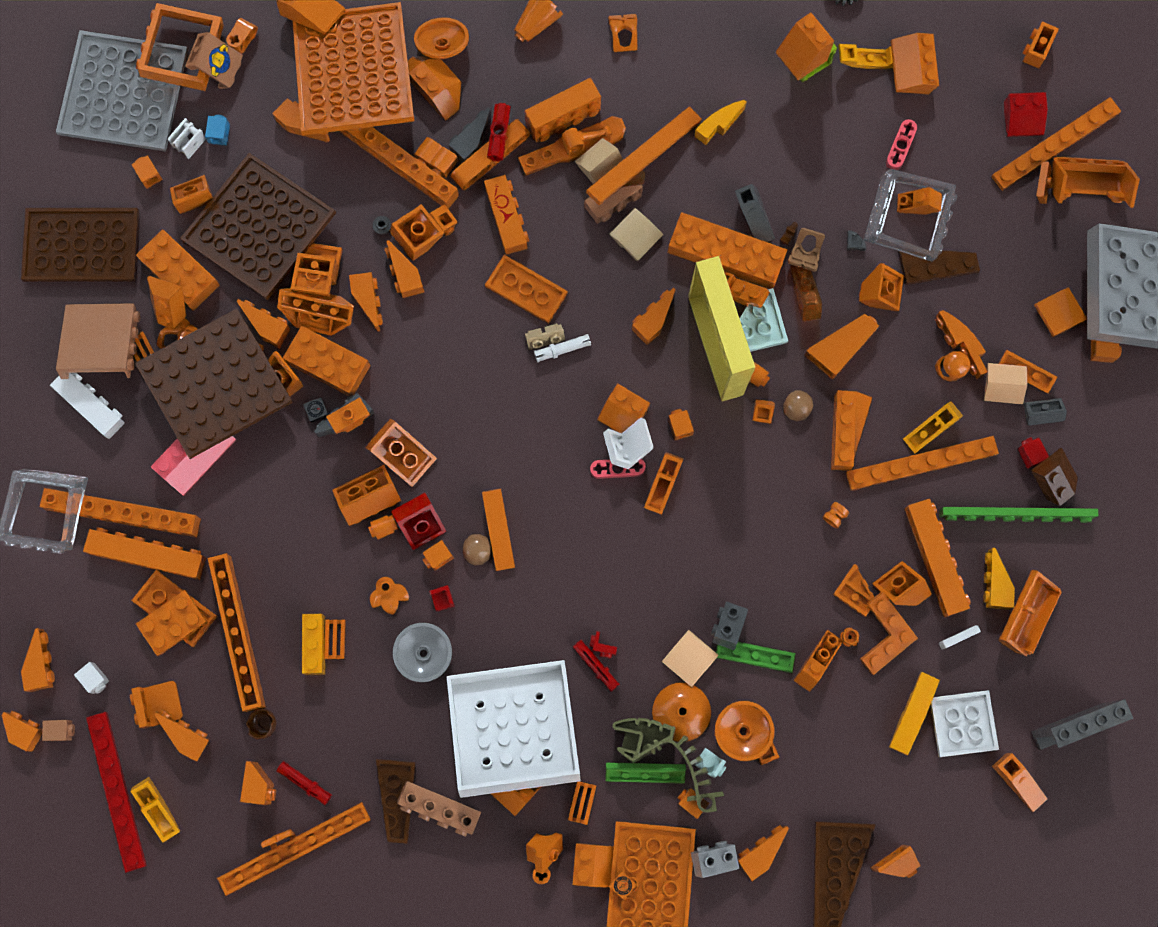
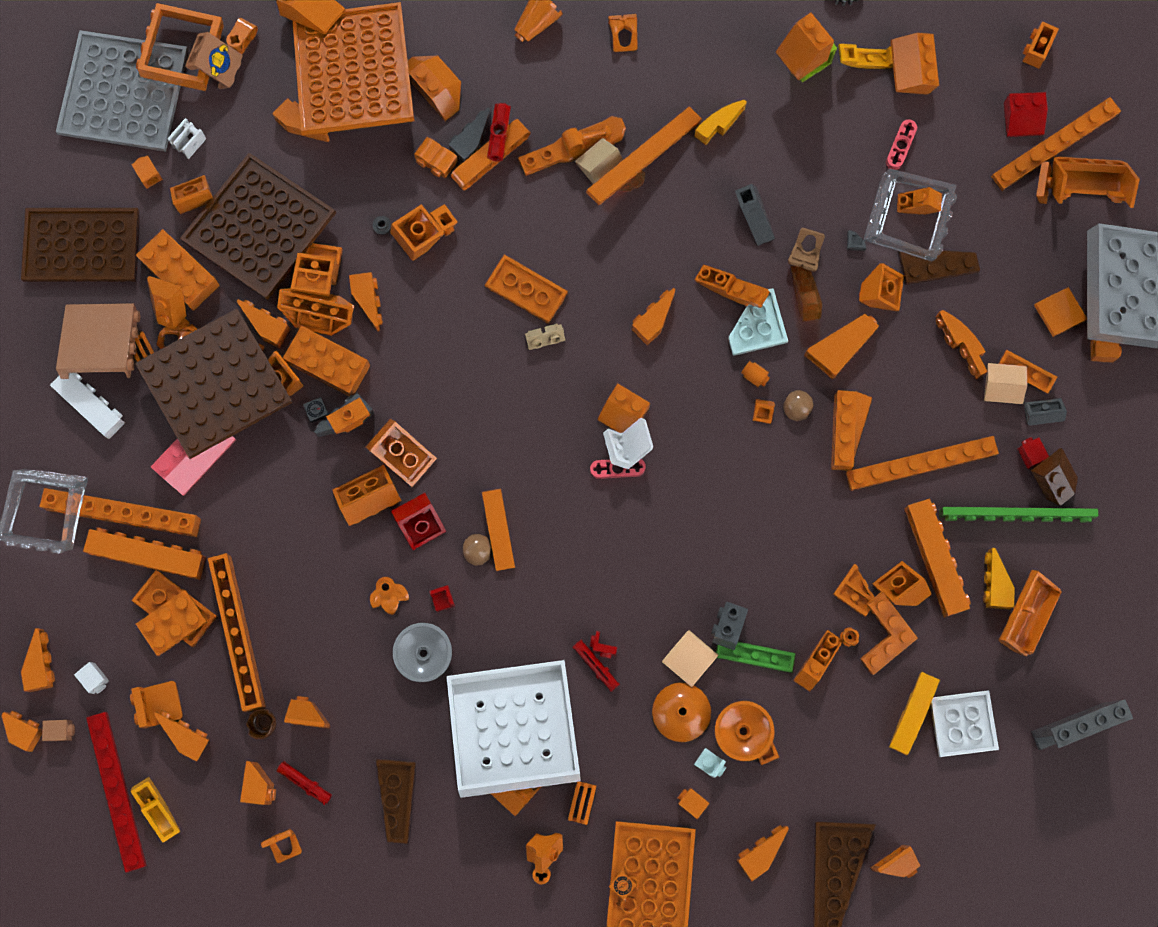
dark azure brick [205,115,230,145] -> none
orange tile [217,802,371,896] -> none
light orange brick [302,614,325,675] -> none
orange tile [324,619,346,659] -> none
orange brick [339,127,459,209] -> none
orange brick [368,515,398,540] -> none
orange slope [385,240,424,298] -> none
nougat brick [397,781,481,837] -> none
orange dish [414,18,469,59] -> none
orange brick [422,540,454,571] -> none
orange brick [484,175,529,255] -> none
orange brick [525,77,601,143] -> none
white pin [534,334,591,363] -> none
orange slope [572,843,614,887] -> none
nougat slope [584,185,643,224] -> none
bright green tile [605,763,686,783] -> none
tan slope [609,208,663,261] -> none
olive piece [613,718,724,813] -> none
orange slope [644,452,684,515] -> none
orange brick [667,212,788,289] -> none
orange brick [668,409,694,440] -> none
light yellow container [688,256,755,401] -> none
light grey brick [691,841,740,878] -> none
reddish brown piece [779,222,798,245] -> none
orange wheel [822,502,849,529] -> none
light orange slope [903,402,963,453] -> none
orange helmet [935,351,970,382] -> none
white tile [939,625,981,650] -> none
orange slope [992,753,1047,812] -> none
none -> orange slope [284,696,330,728]

